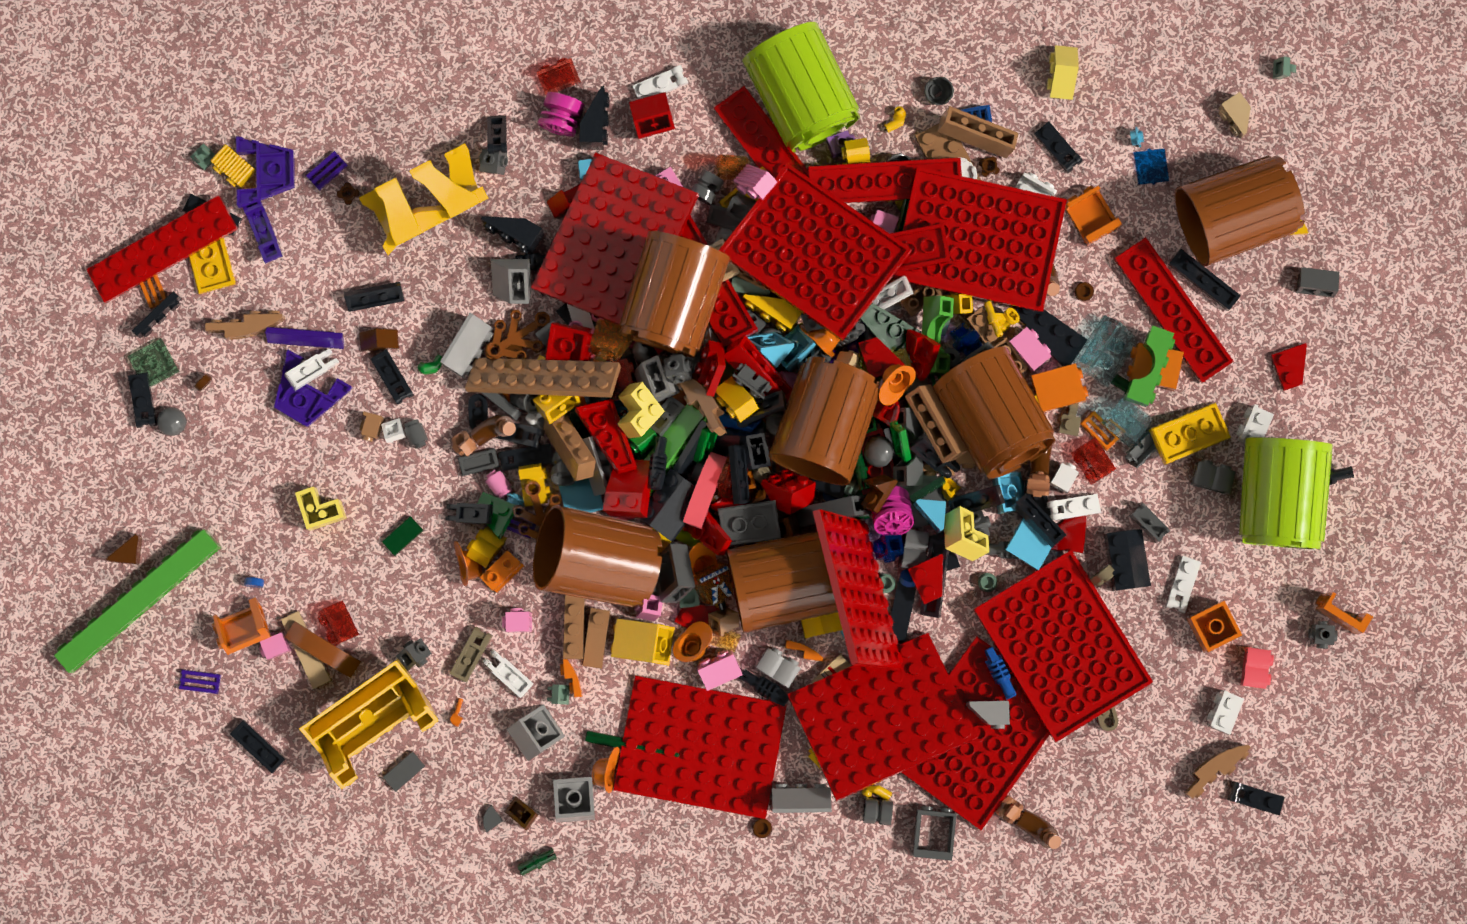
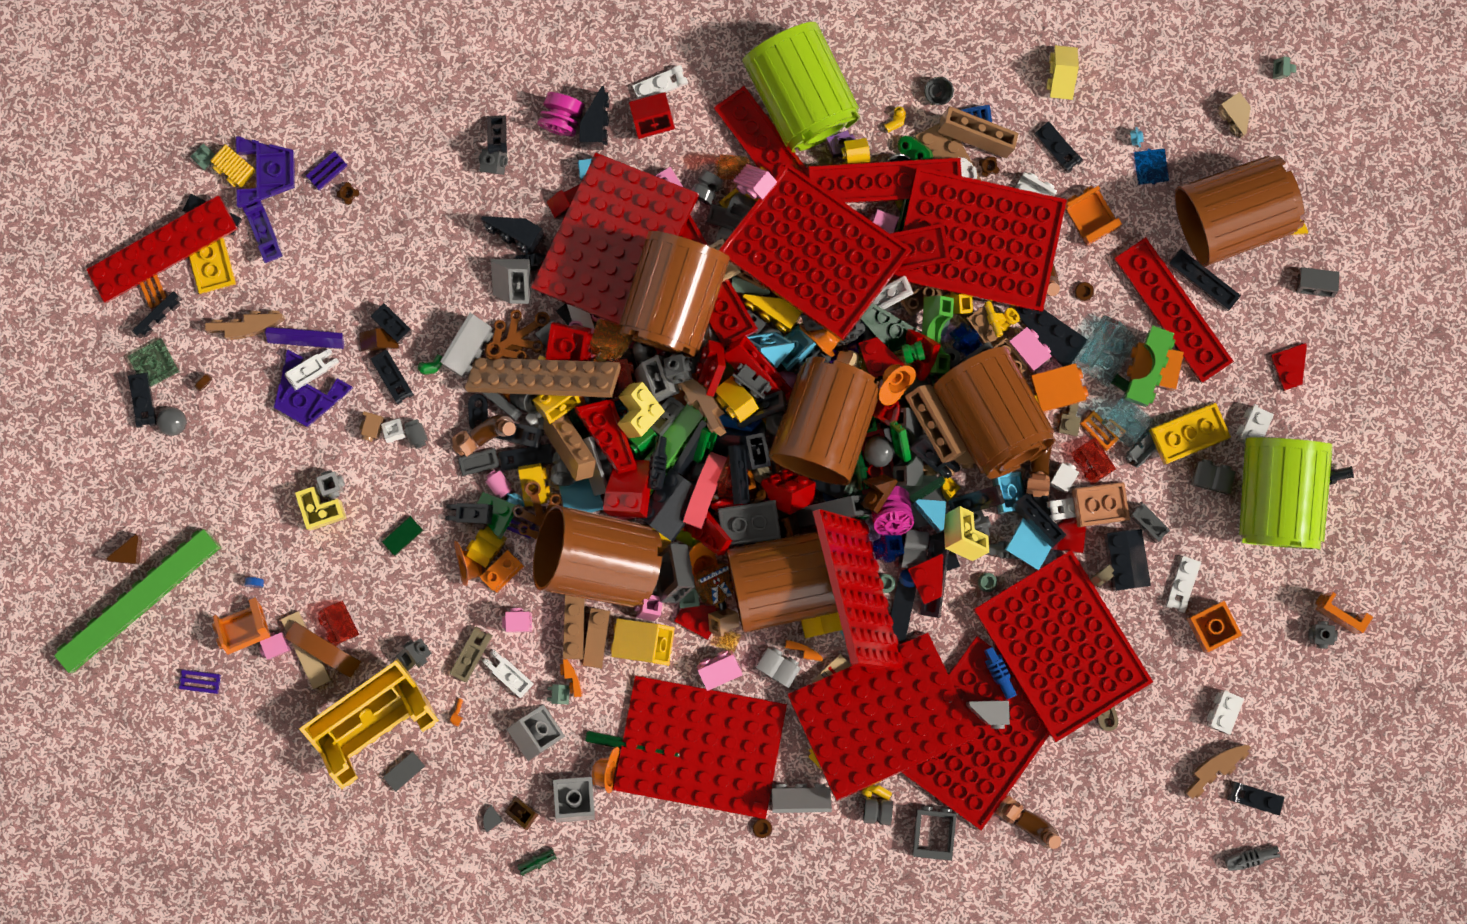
black plate [230,720,286,774] -> none
black plate [344,282,405,312] -> none
yellow animal [359,143,488,256] -> none
clear red bracket [536,58,581,96] -> none
orange piece [673,621,713,662] -> none
black hinge [739,669,789,706] -> none
coral brick [1240,647,1274,689] -> none
none -> light grey brick [316,470,345,499]
none -> black hinge [370,303,412,344]
none -> green plate [898,136,933,160]
none -> green wheel [902,340,925,364]
none -> nougat tile [1072,482,1130,527]
none -> dark grey hinge [1225,845,1280,871]

